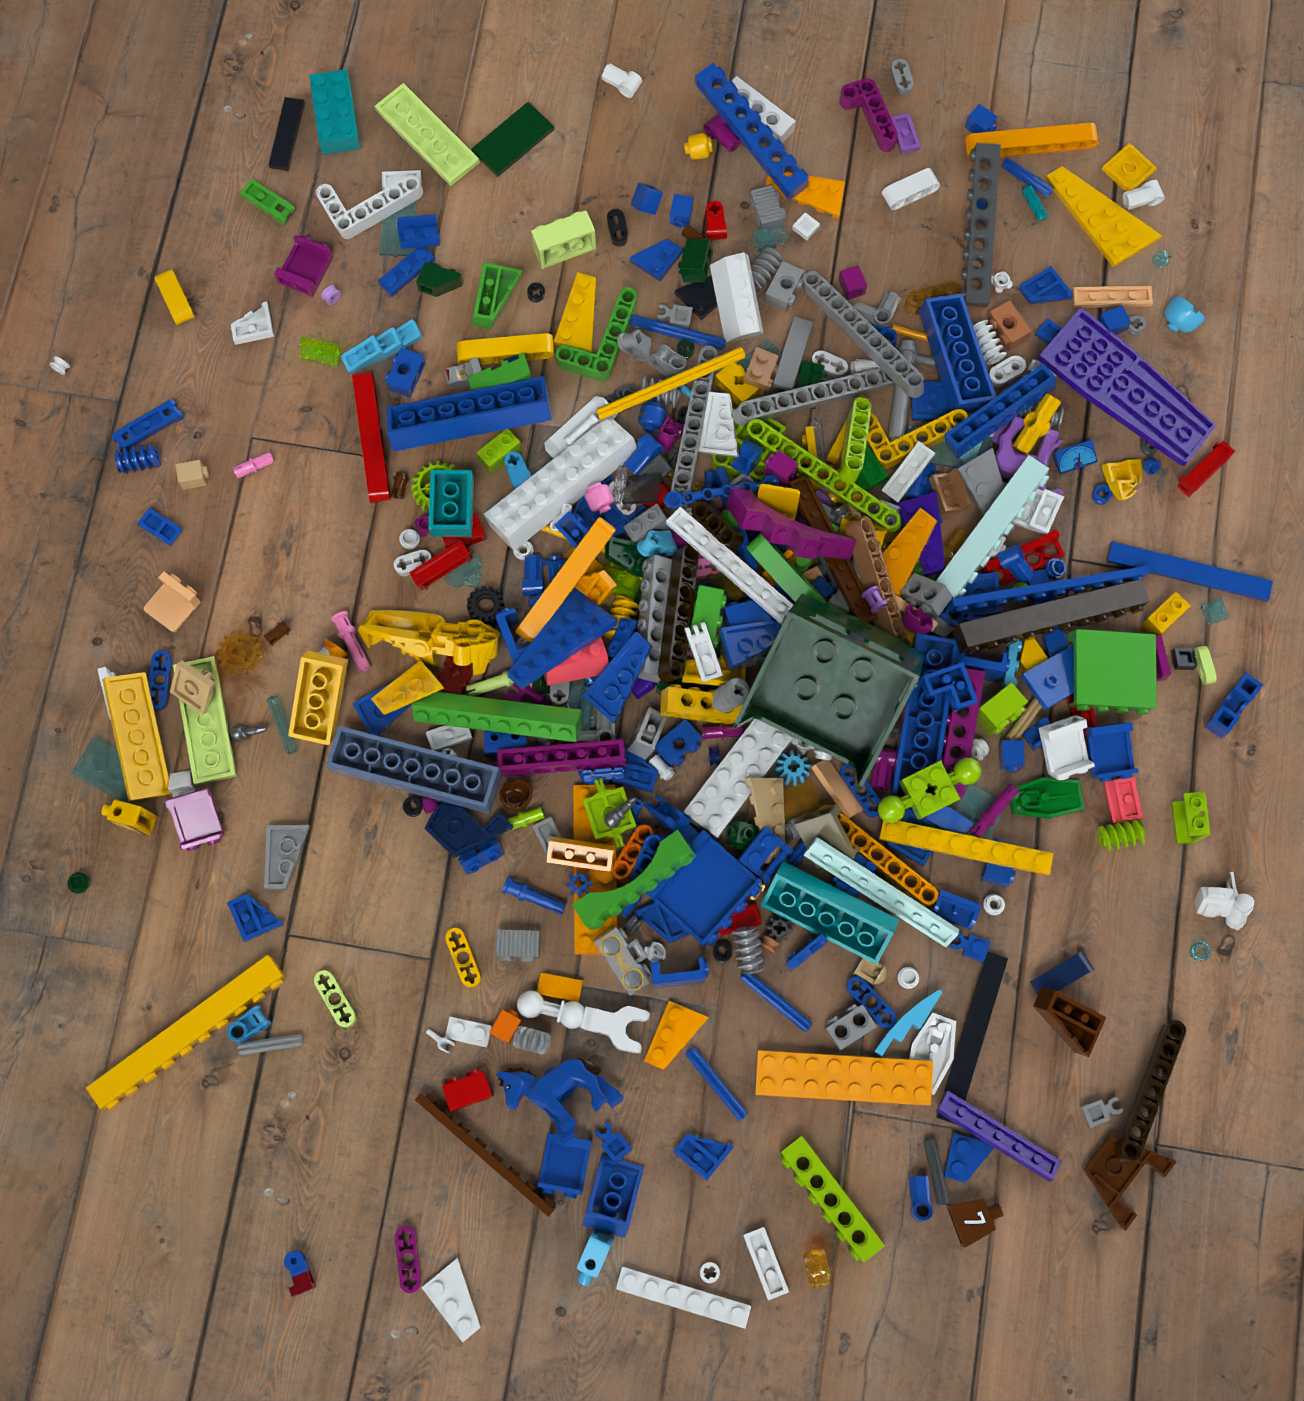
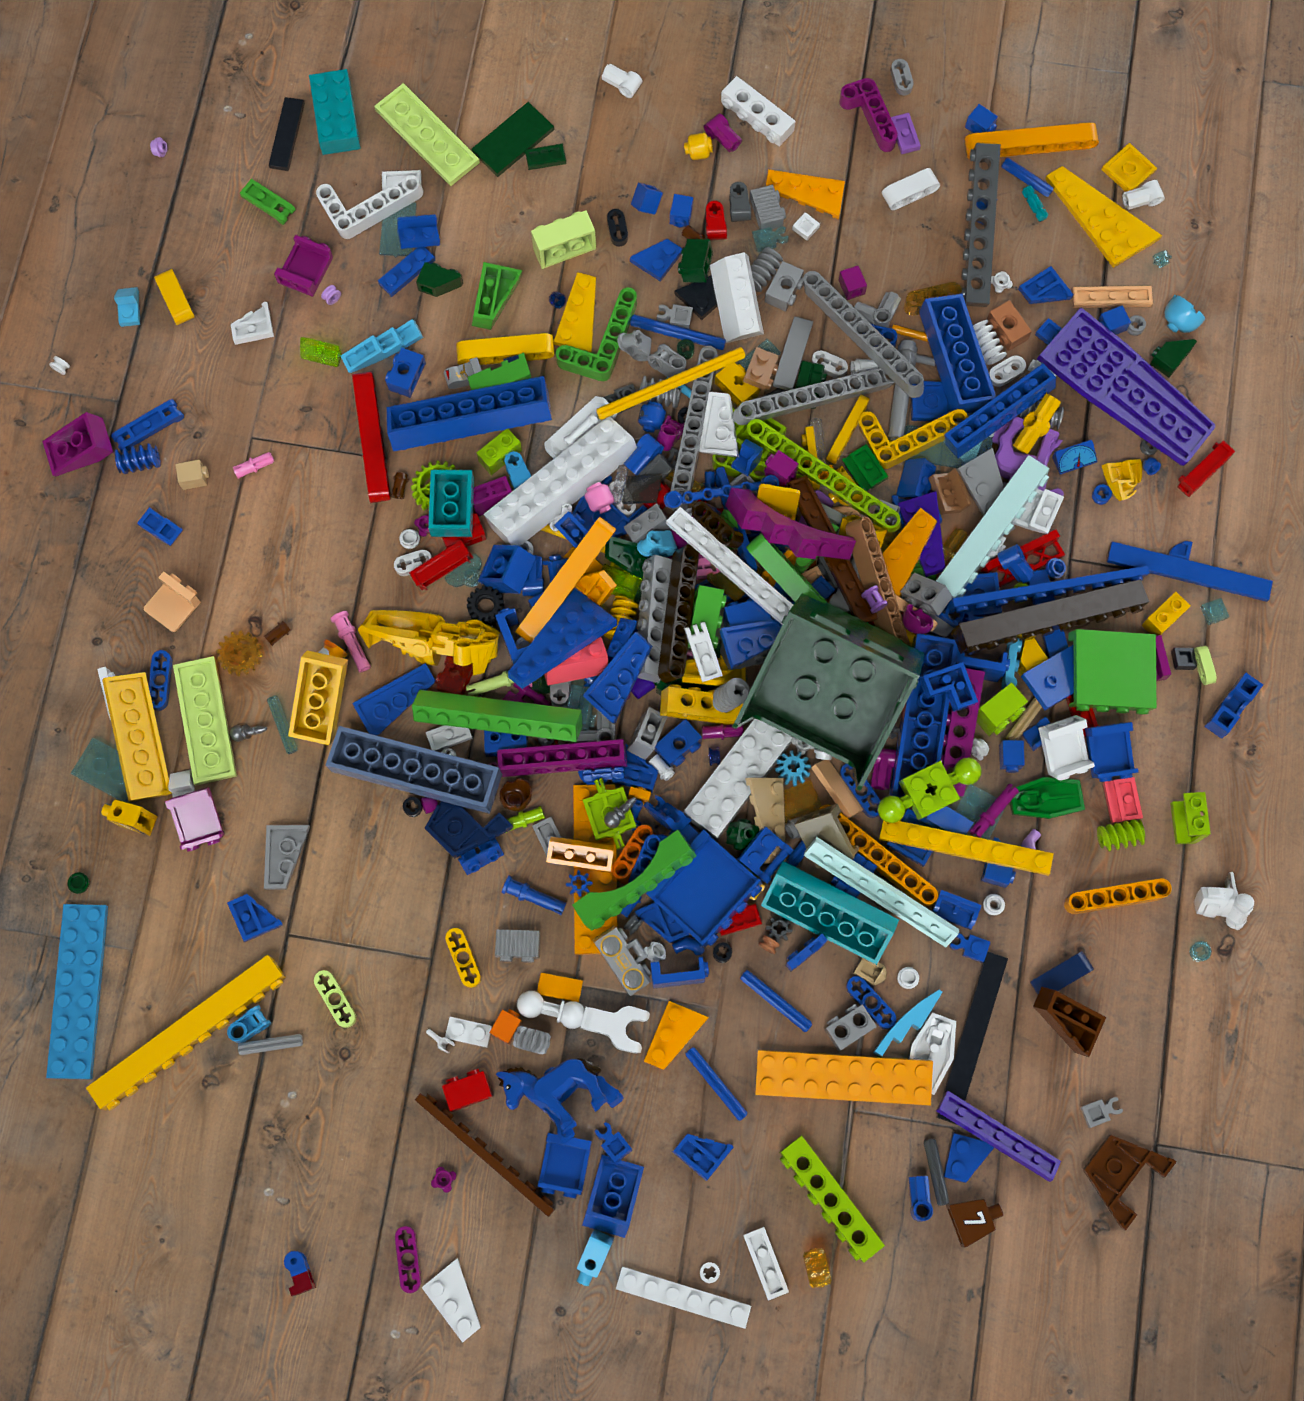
tan tile [170,660,215,715] -> none
yellow wing [371,660,444,715] -> none
black bush [527,283,545,302] -> none
blue brick [695,62,809,201] -> none
light grey piece [732,926,765,974] -> none
dark grey bush [830,503,851,521] -> none
lime beam [839,398,871,484] -> none
white plate [882,441,935,503] -> none
dark brown beam [1116,1020,1186,1163] -> none
none -> magenta slope [42,412,113,477]
none -> dark azure plate [46,904,108,1079]
none -> medium azure slope [114,287,141,327]
none -> lavender plate [150,137,167,157]
none -> magenta plate [431,1167,457,1193]
none -> magenta hinge [473,476,512,517]
none -> blue brick [478,545,536,594]
none -> dark green plate [525,143,566,170]
none -> clear blue hinge [549,291,566,309]
none -> light orange plate [628,787,651,805]
none -> blue arm [672,937,705,956]
none -> dark grey piece [729,182,751,222]
none -> lavender arm [1021,829,1041,850]
none -> light orange beam [1064,878,1172,914]
none -> dark green slope [1150,339,1197,378]
none -> blue tile [1168,541,1193,560]

